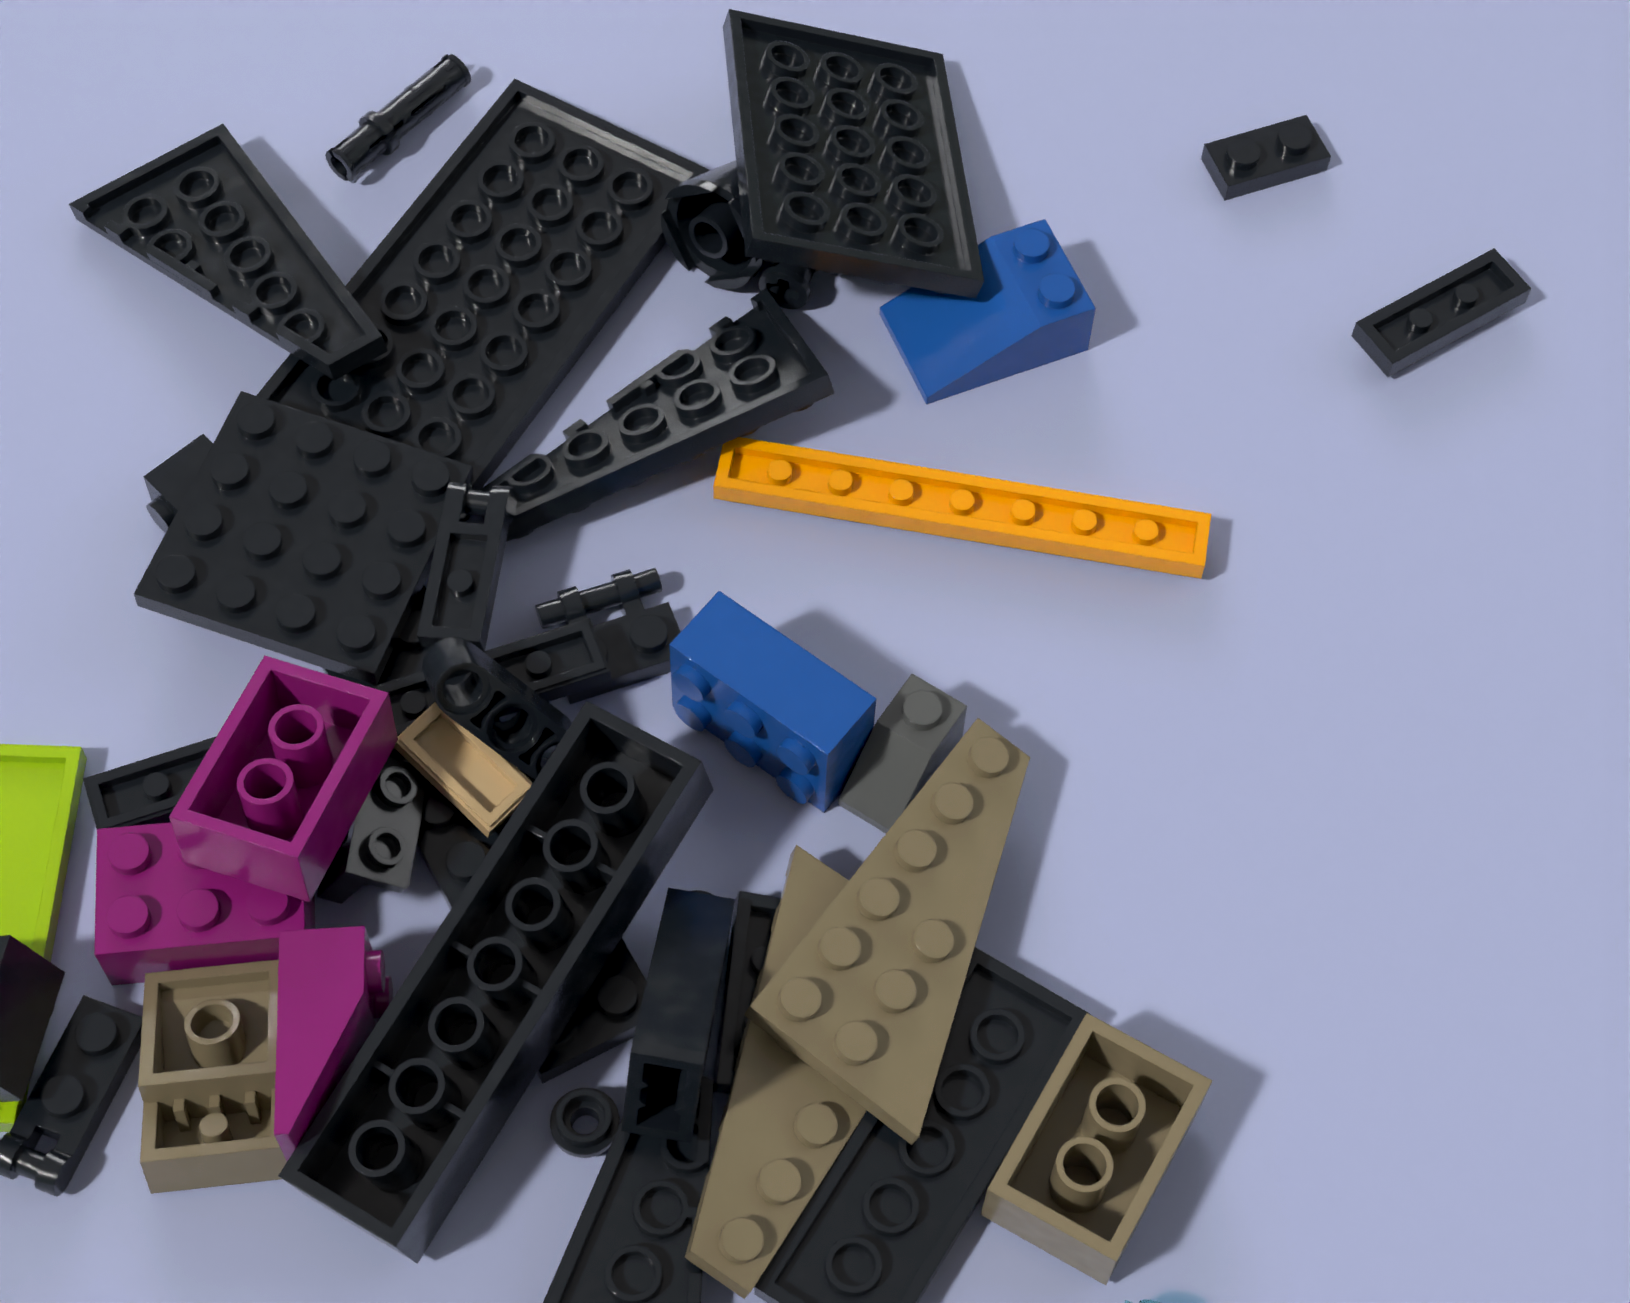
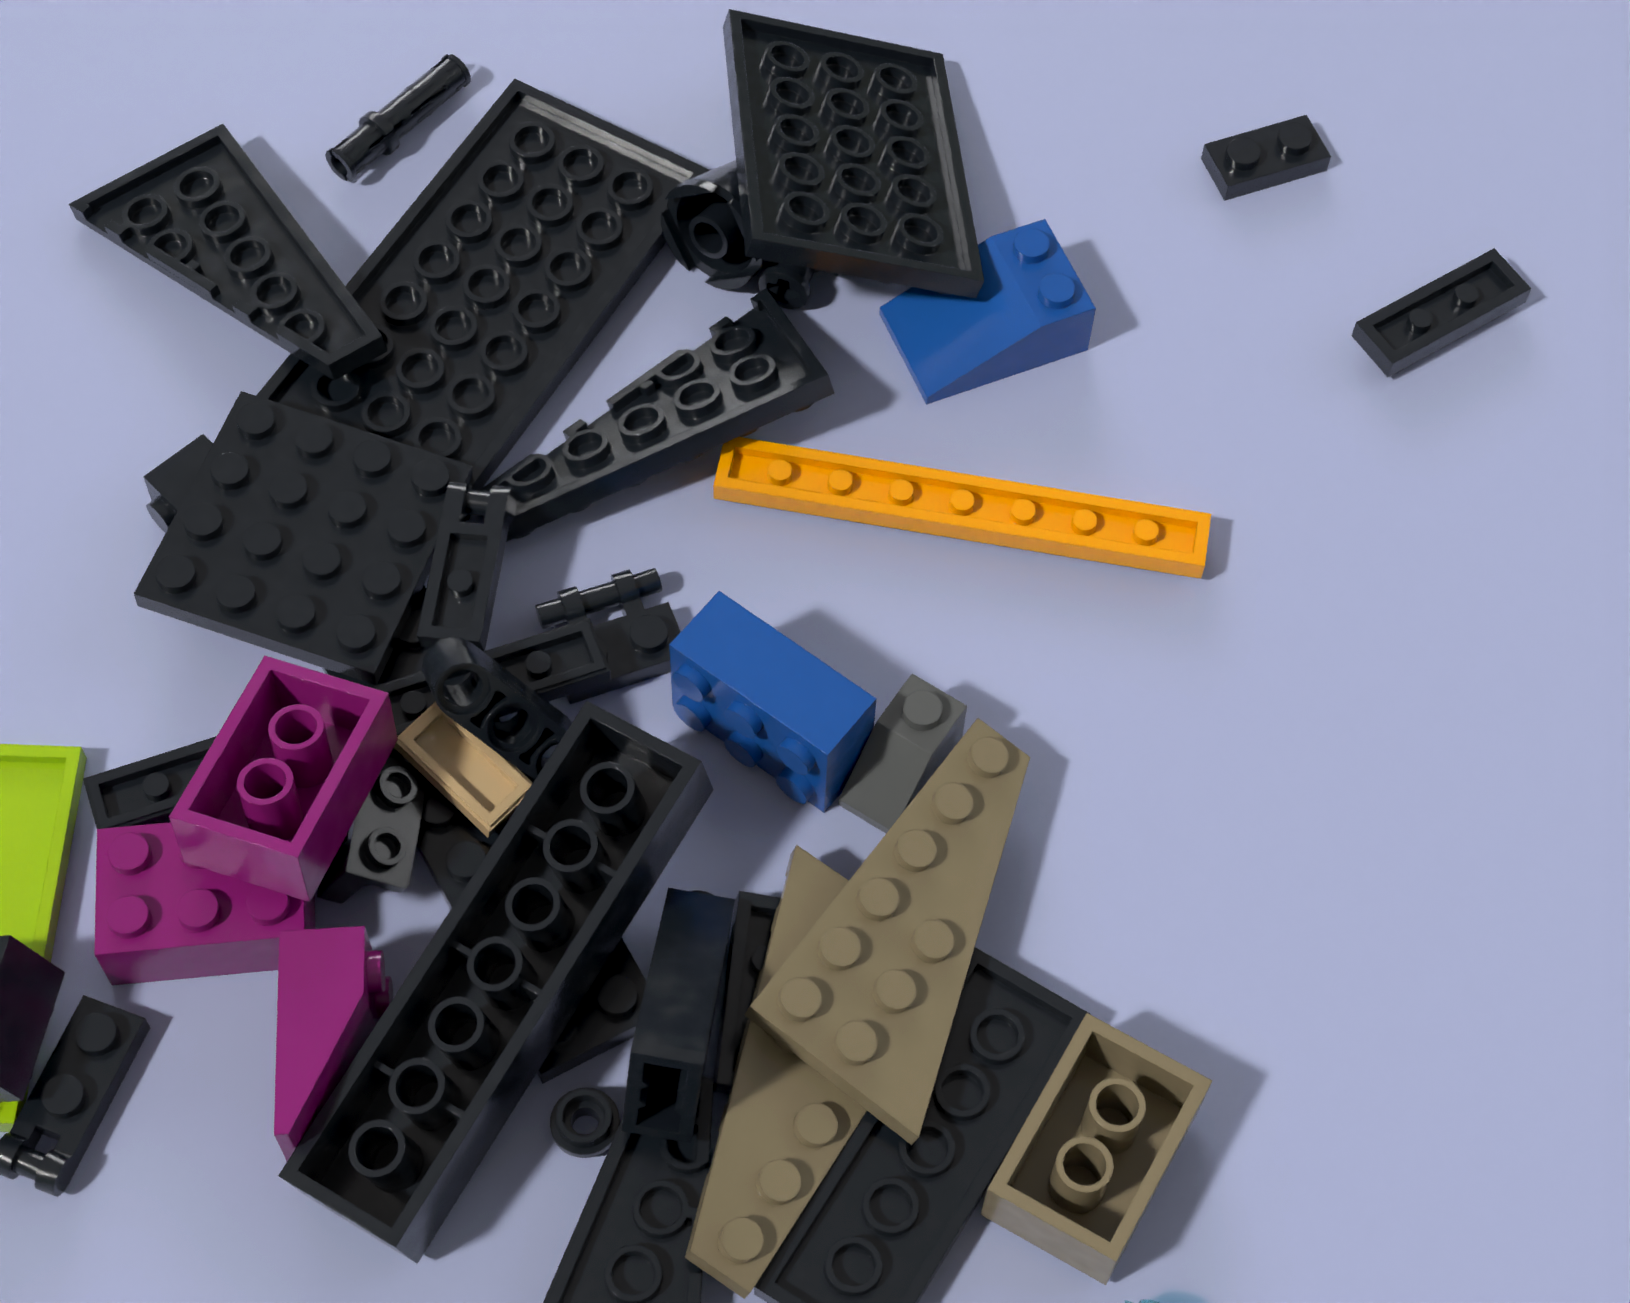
dark tan slope [138,959,287,1194] -> none

